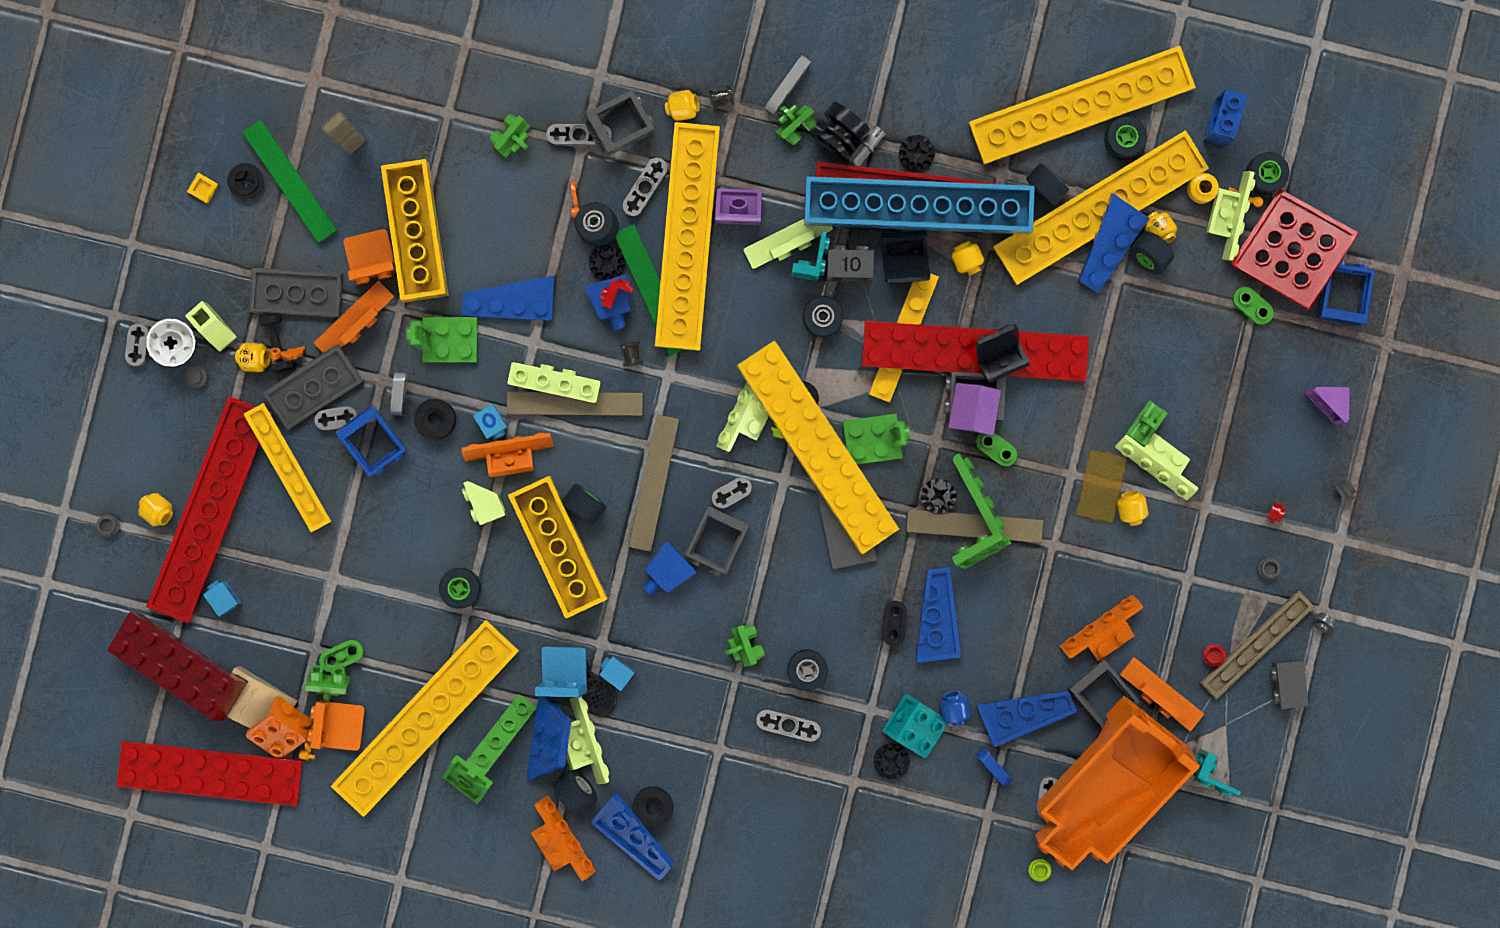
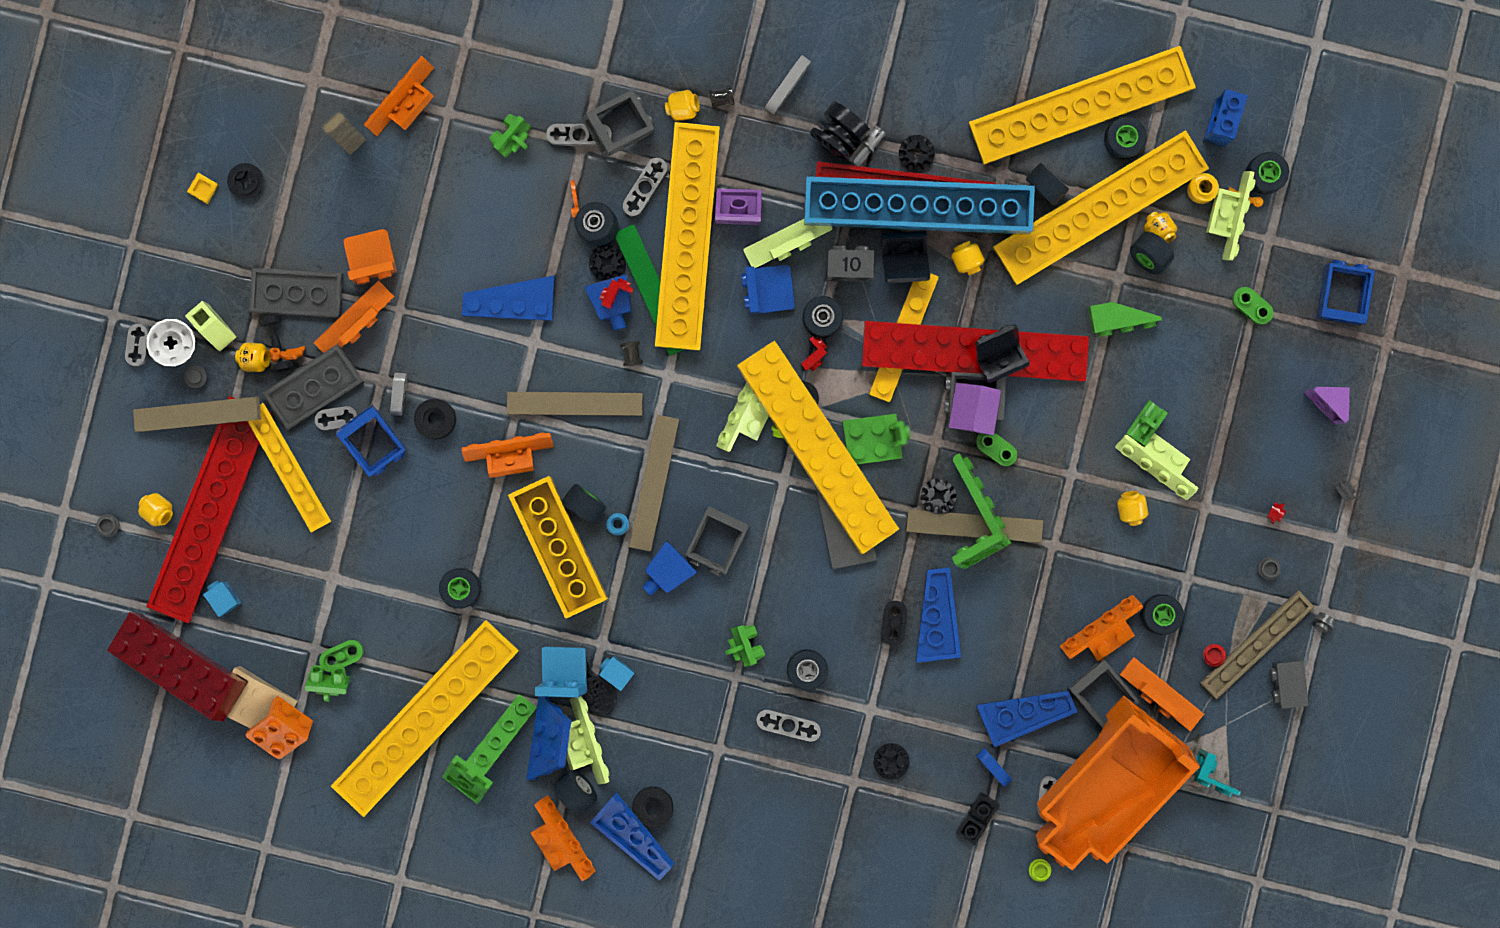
red plate [117,741,303,806] -> none
green tile [242,119,338,244] -> none
light orange piece [299,724,315,761] -> none
orange bracket [308,701,365,751] -> none
yellow brick [381,159,449,303] -> none
bright green bracket [406,317,478,363] -> none
yellowish green slope [462,481,507,525] -> none
dark azure brick [473,404,508,440] -> none
yellowish green bracket [508,362,600,403] -> none
light grey beam [712,477,752,509] -> none
bright green hips [775,105,817,145] -> none
teal bracket [791,231,830,281] -> none
teal bracket [882,693,948,758] -> none
blue head [939,691,971,726] -> none
clear yellow piece [1076,450,1127,523] -> none
blue wing [1078,193,1149,293] -> none
piece [1231,189,1359,310] -> none
none -> dark tan tile [133,397,261,432]
none -> orange bracket [364,56,434,136]
none -> dark azure plate [606,513,629,535]
none -> blue bracket [741,265,795,315]
none -> red bracket [800,336,827,372]
none -> black slope [956,792,1000,845]
none -> bright green slope [1087,302,1162,337]
none -> black wheel [1141,594,1184,635]

